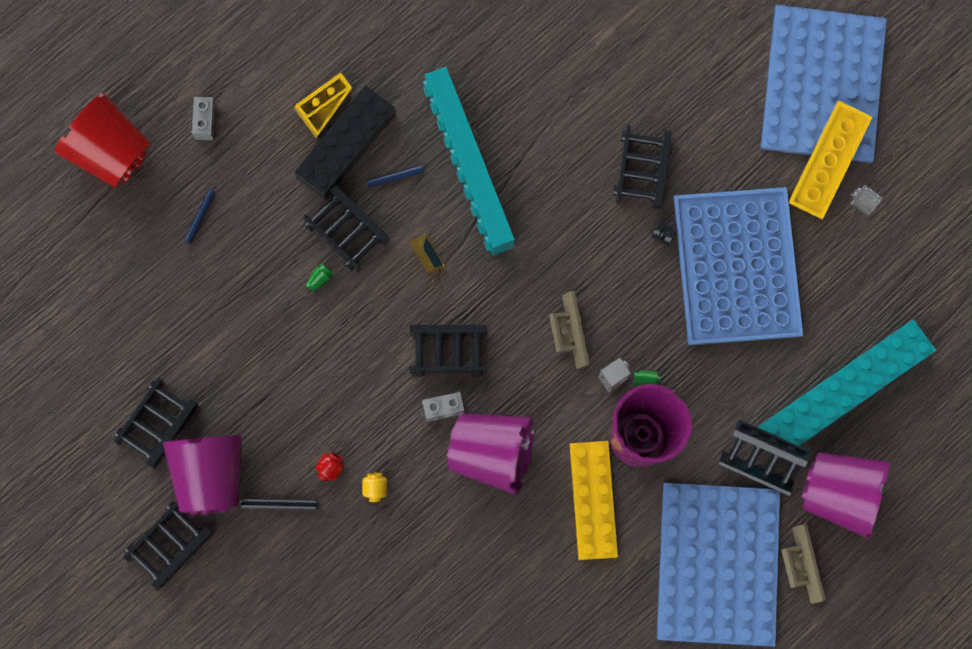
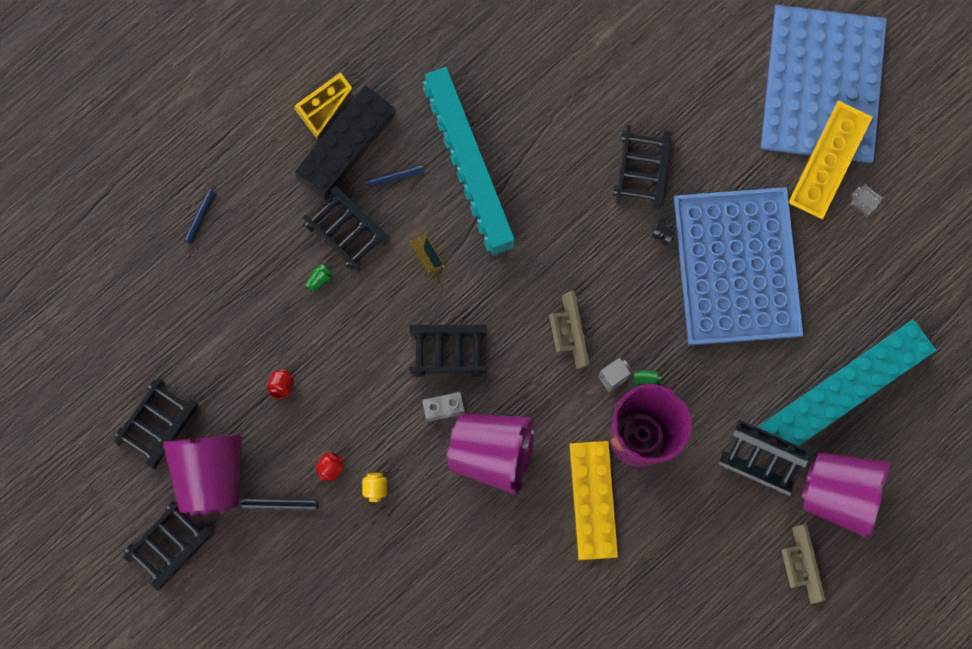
red cone [55,93,152,188] -> none
light grey brick [192,97,216,140] -> none
medium blue plate [657,483,780,647] -> none
none -> red head [266,369,294,399]

